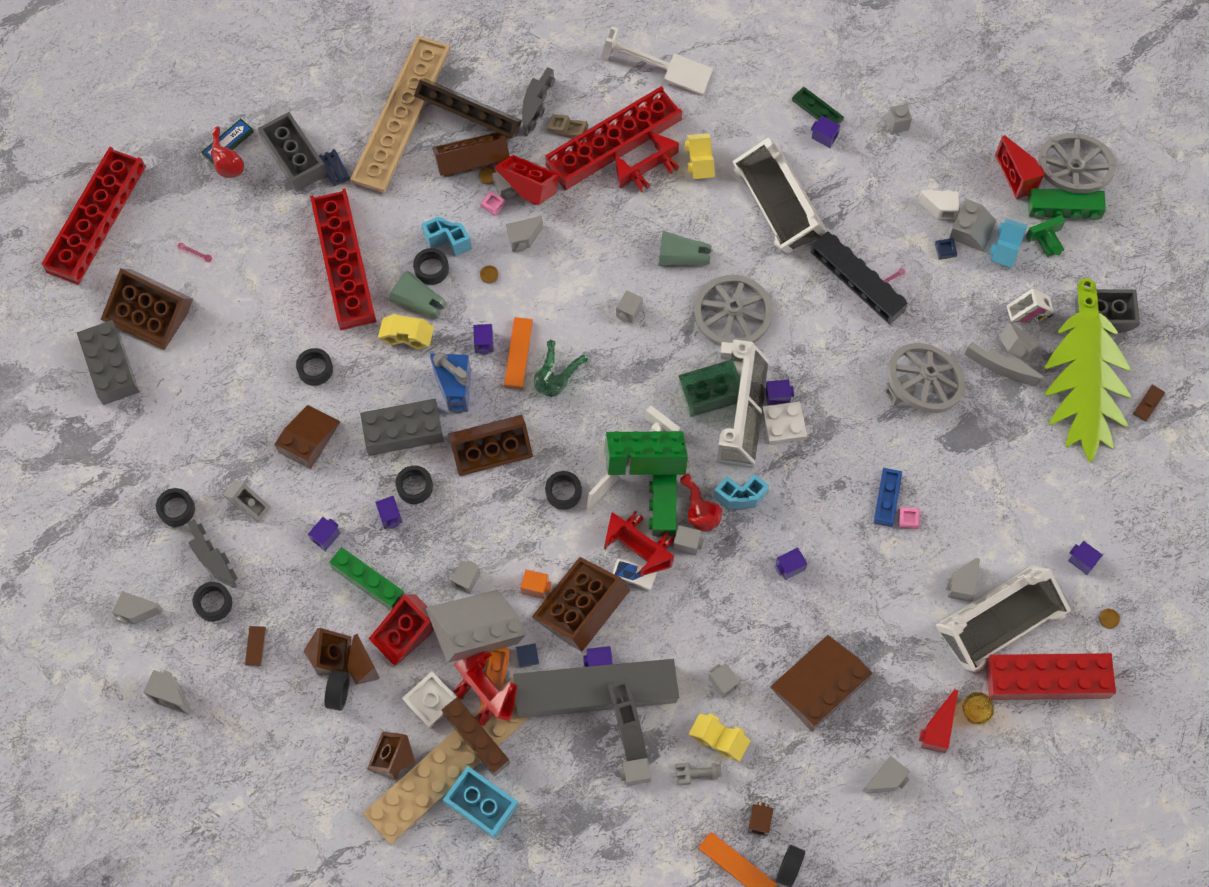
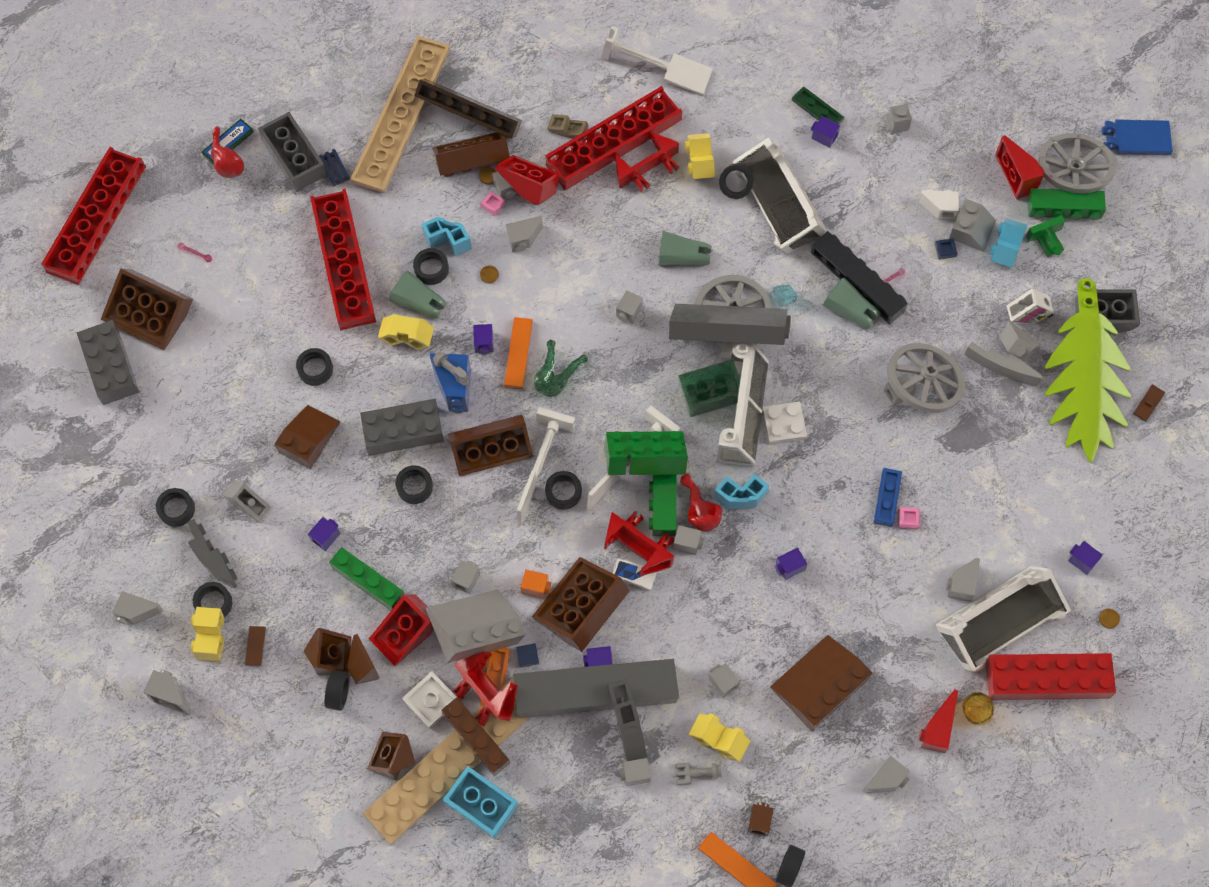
dark purple brick [375,496,403,529] -> none
dark grey slope [522,67,555,136] -> none
dark purple brick [765,379,794,406] -> none
none -> light yellow brick [191,607,224,661]
none -> white piece [517,407,575,526]
none -> dark grey brick [669,303,791,345]
none -> black tyre [719,163,754,199]
none -> clear light blue slope [773,285,798,307]
none -> sand green piece [823,278,880,329]
none -> blue tile [1101,119,1173,155]

